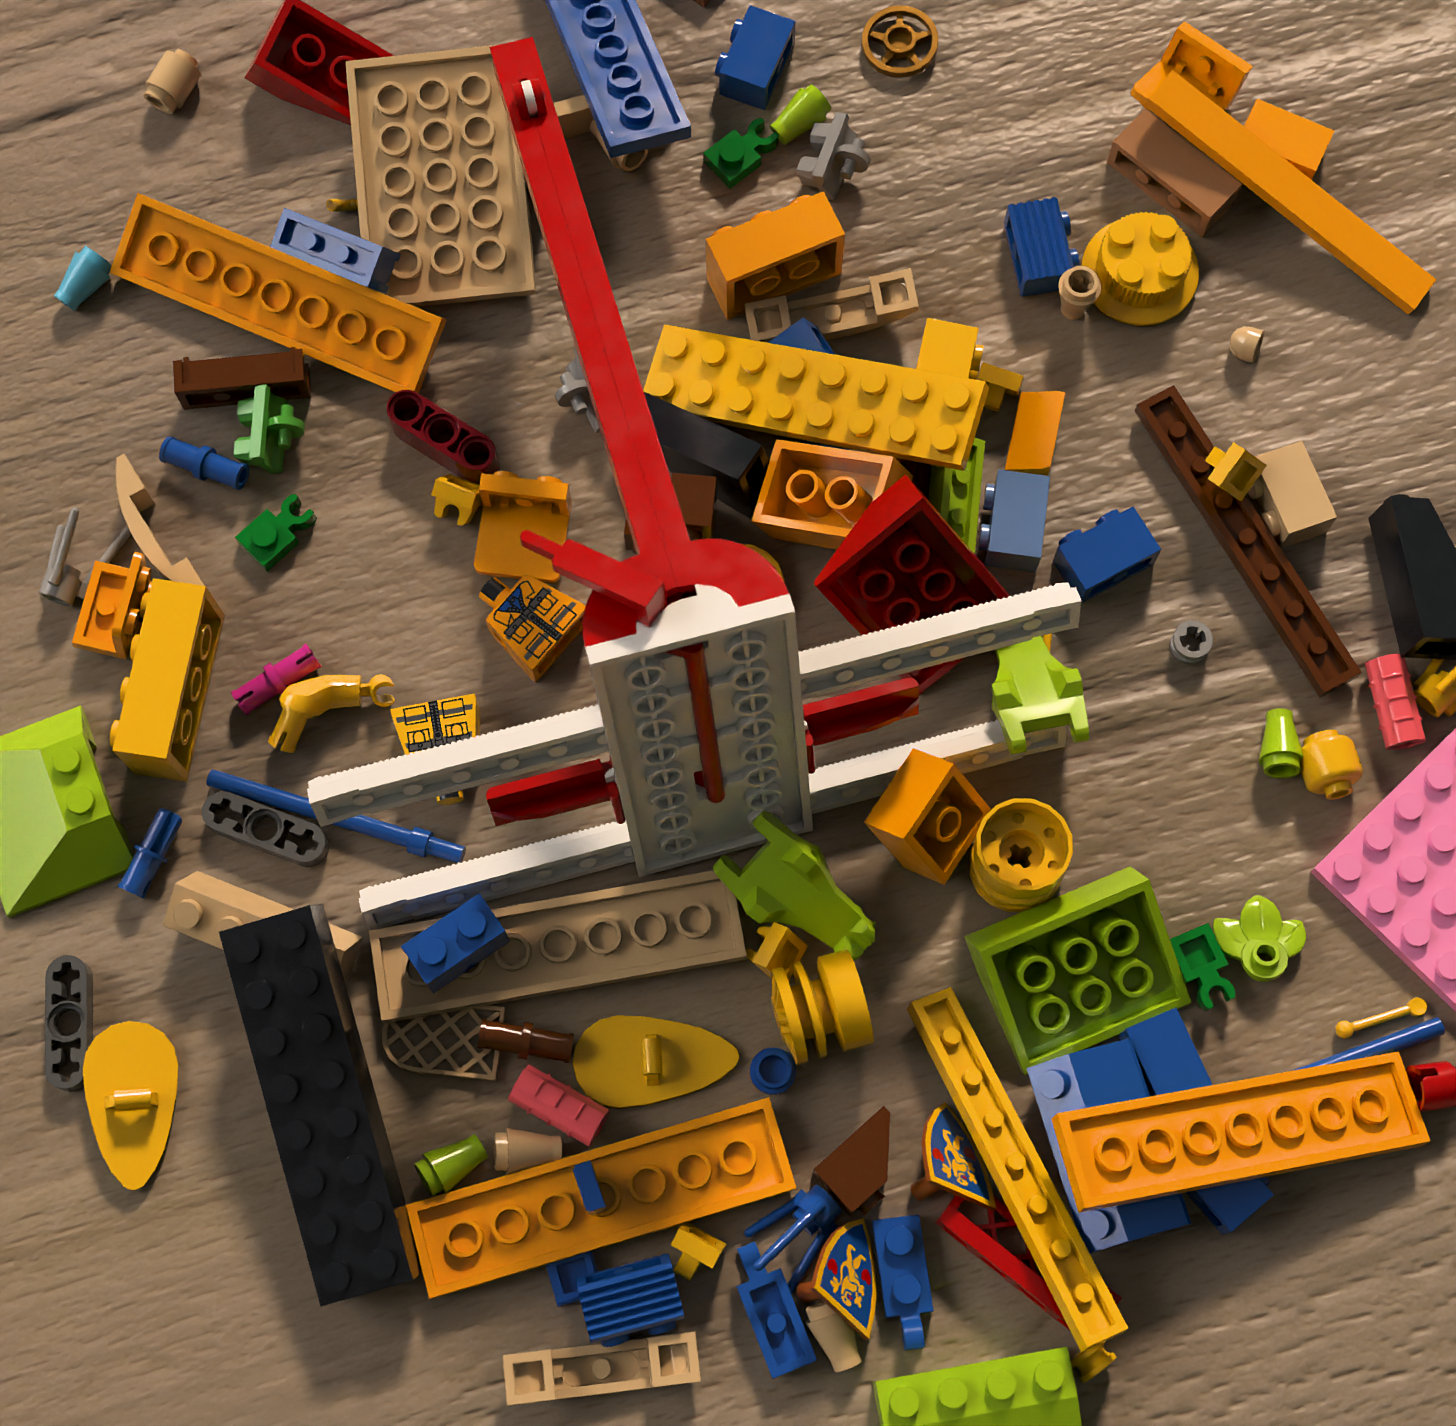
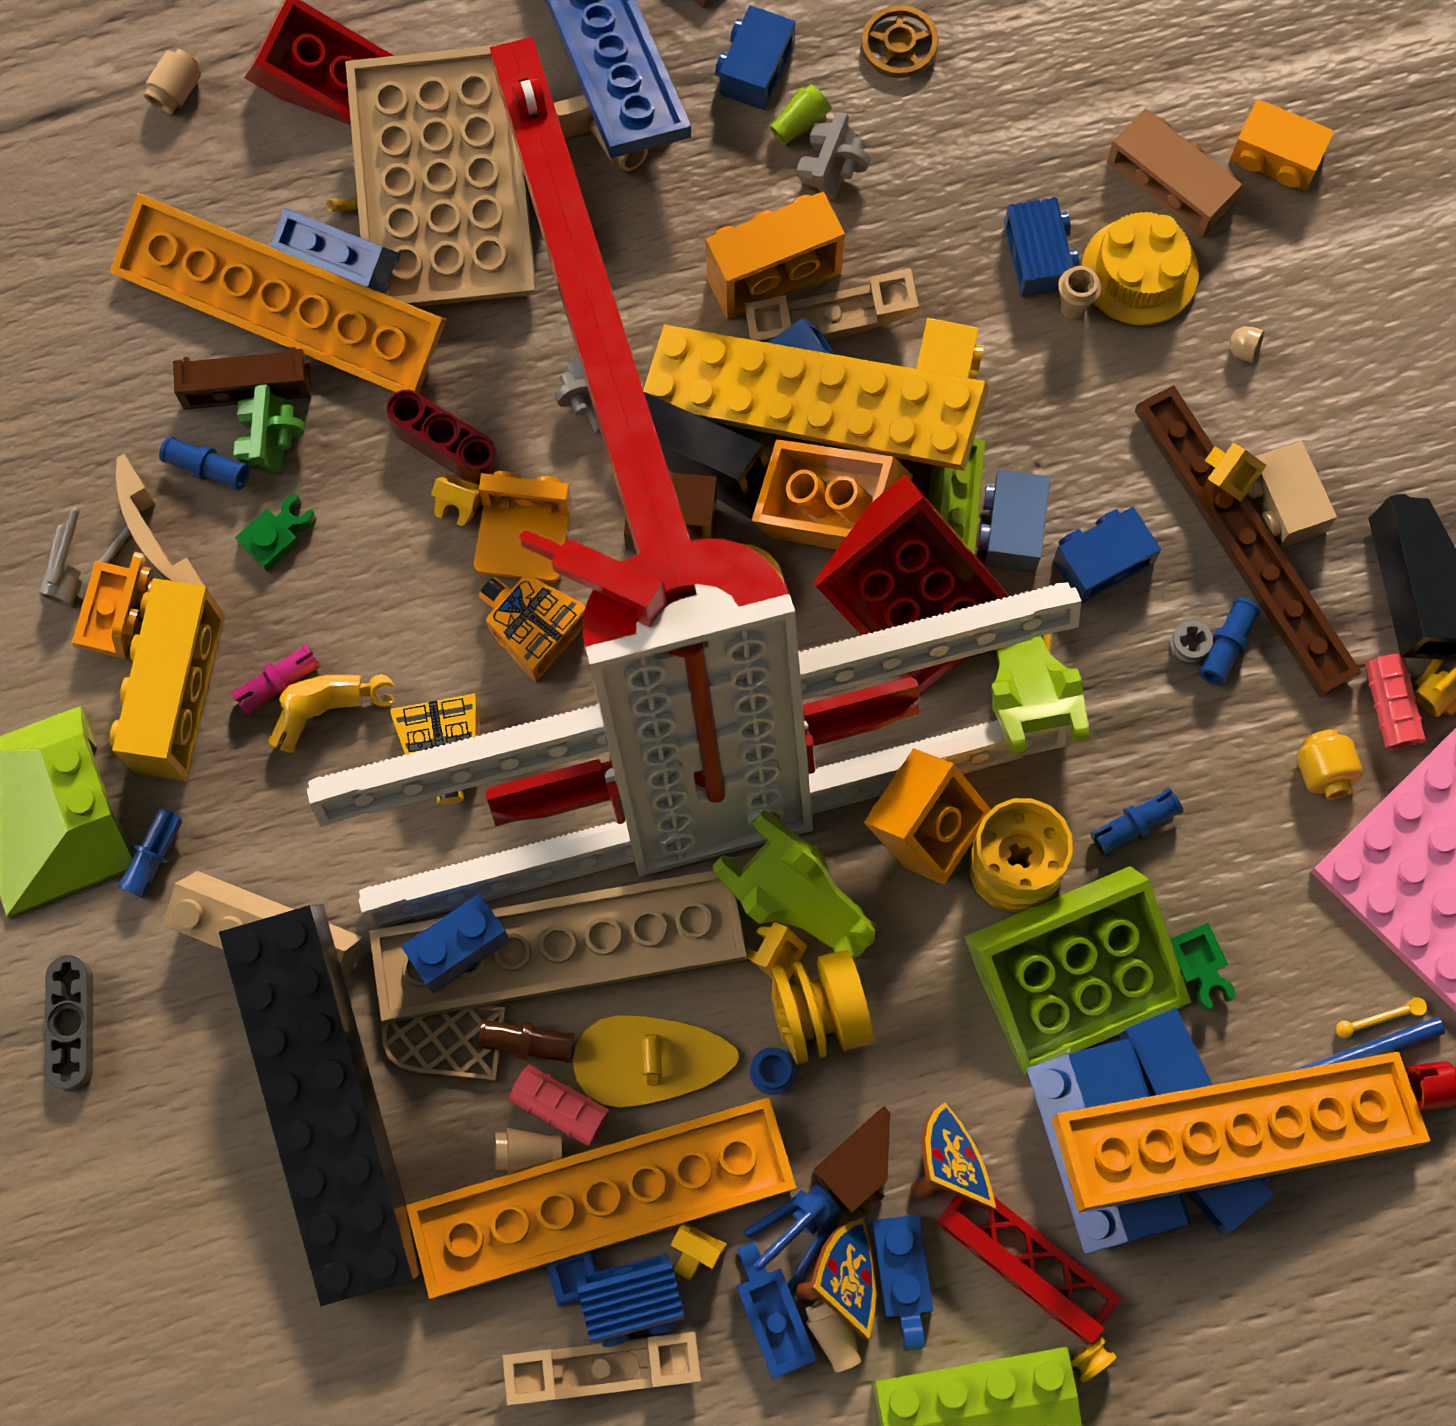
medium azure cone [54,246,112,311] -> none
yellow shield [82,1021,178,1191] -> none
dark grey beam [202,791,329,867] -> none
blue bar [206,769,466,863] -> none
lime cone [414,1134,488,1197] -> none
blue tile [573,1160,608,1216] -> none
green plate [703,117,779,189] -> none
yellow plate [907,987,1129,1352] -> none
yellow tile [977,362,1024,412] -> none
light orange slope [1005,391,1065,476] -> none
light orange bracket [1130,21,1253,111] -> none
light orange tile [1144,70,1437,315] -> none
lime plate [1213,895,1306,982] -> none
lime cone [1259,708,1303,778] -> none
none -> blue pin [1090,787,1183,857]
none -> blue pin [1198,597,1261,686]

